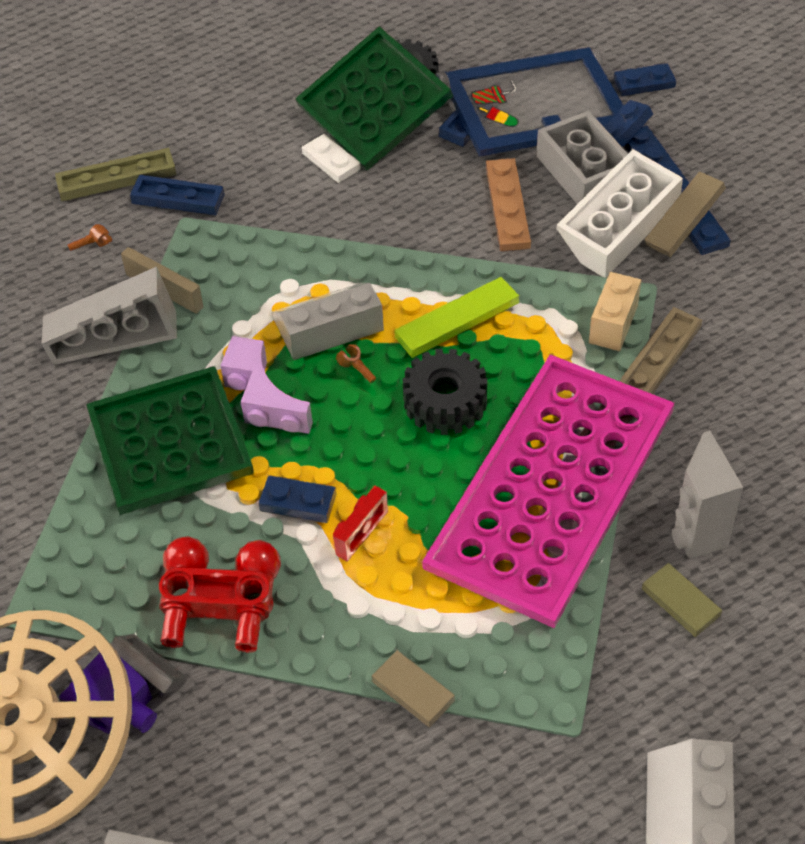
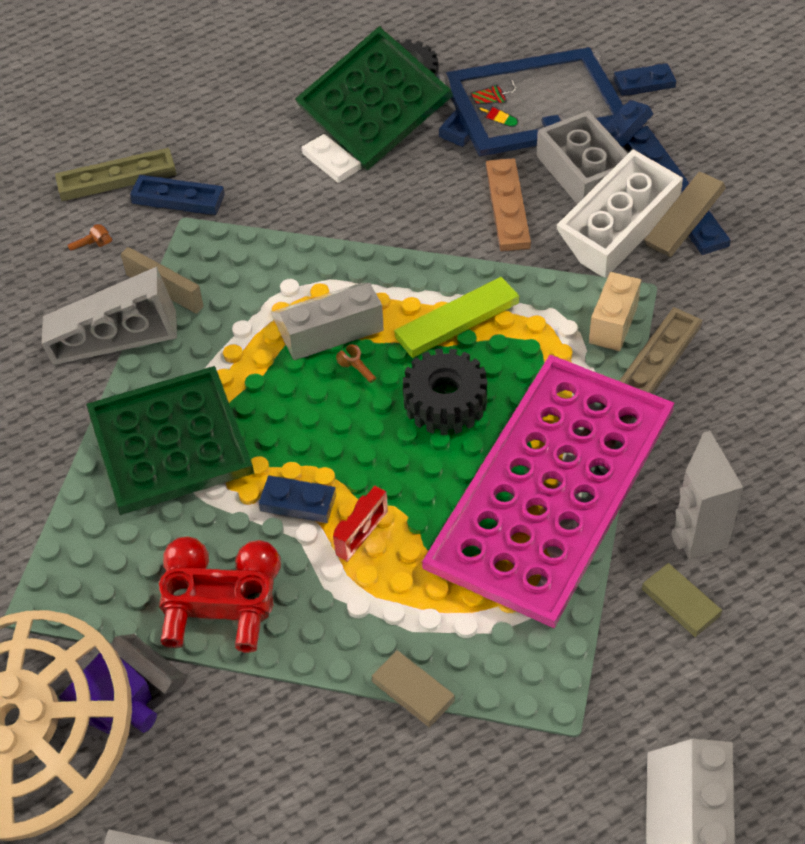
lavender arch [221,336,313,434] -> none

